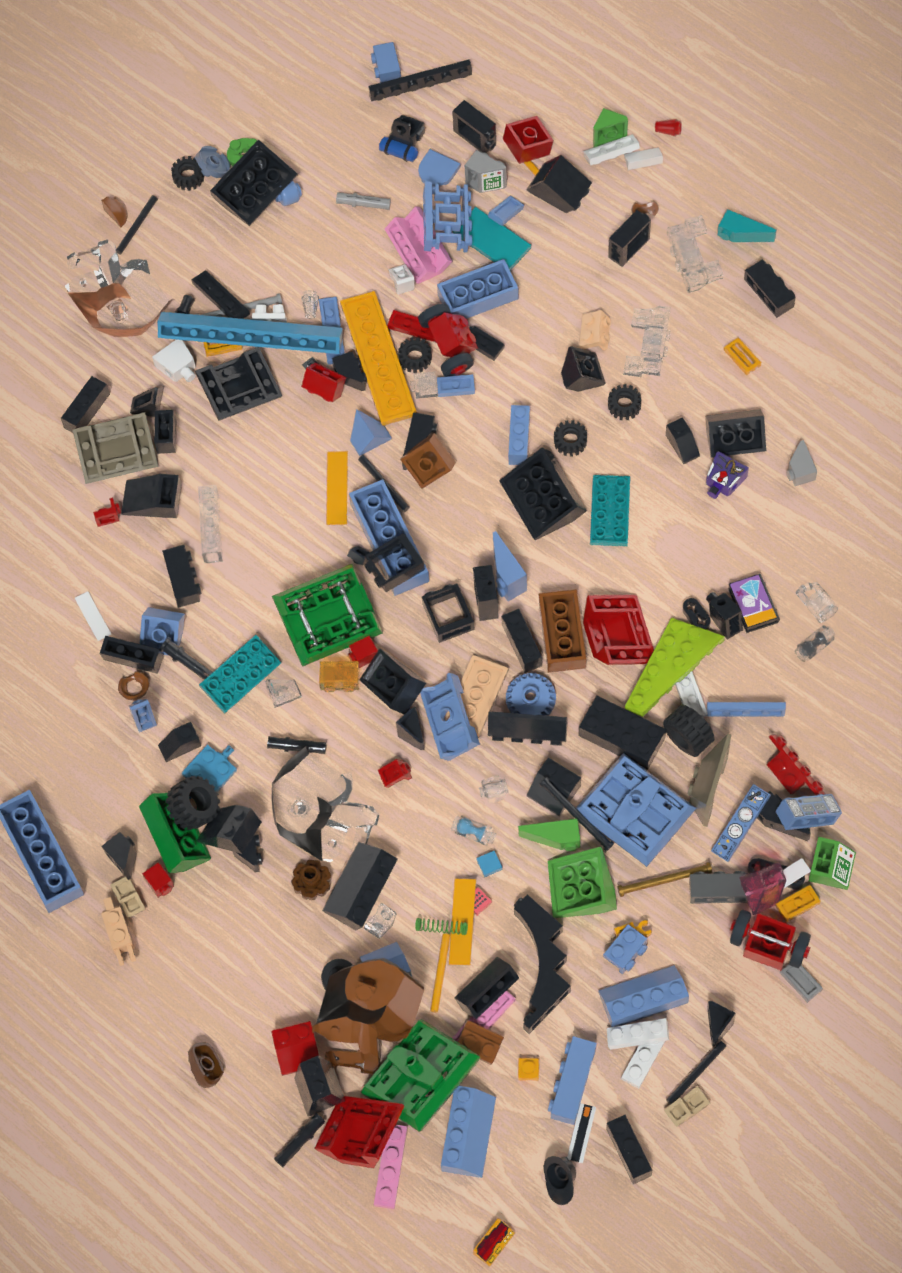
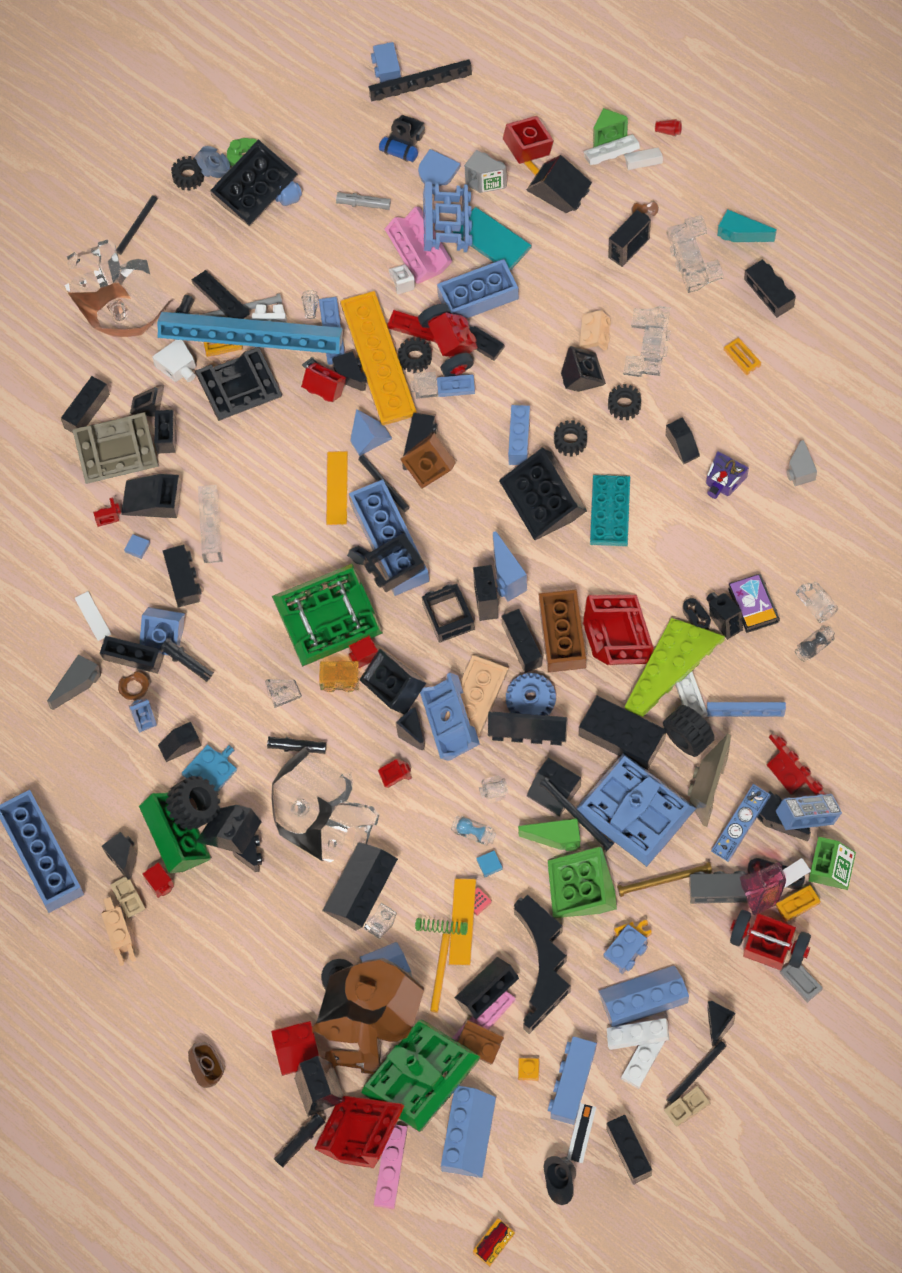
dark orange brick [101,197,128,228] -> none
teal tile [199,635,281,714] -> none
reddish brown plant [291,860,332,900] -> none
black window [452,100,496,153] -> none
medium blue tile [488,196,524,226] -> none
black slope [705,409,767,458] -> none
none -> dark grey slope [47,654,100,710]
none -> medium blue tile [124,534,150,559]

